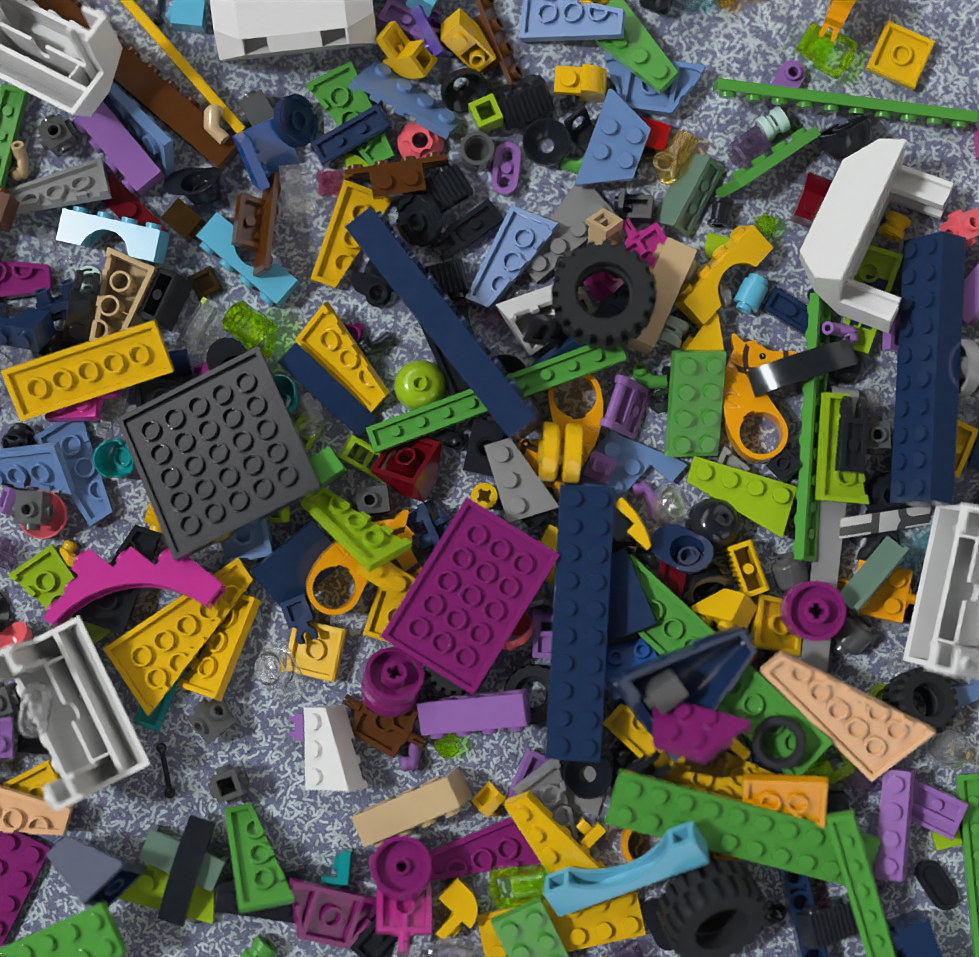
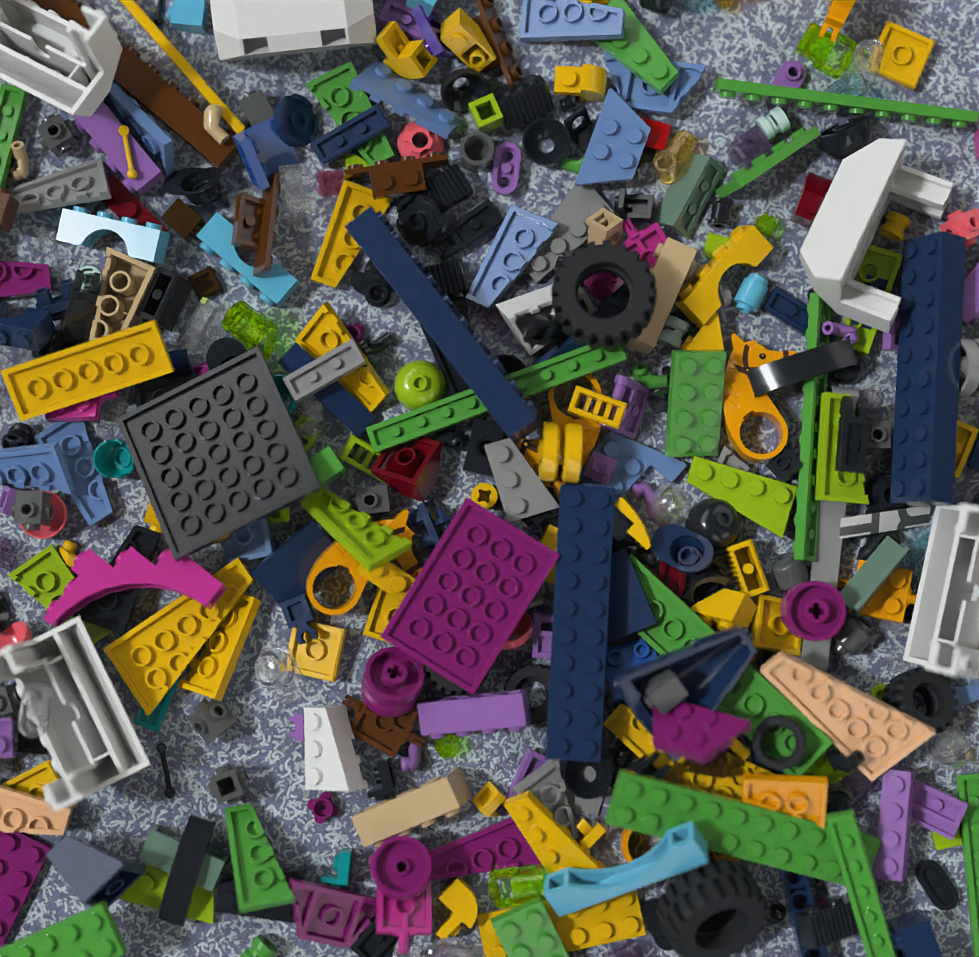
none -> yellow hinge [118,125,137,179]
none -> light grey plate [282,338,367,403]
none -> magenta plate [307,791,339,824]
none -> black bracket [367,758,396,801]
none -> yellow slope [567,385,627,429]
none -> clear light blue plate [827,73,869,96]
none -> black arm [828,749,865,773]
none -> clear plate [847,38,884,92]

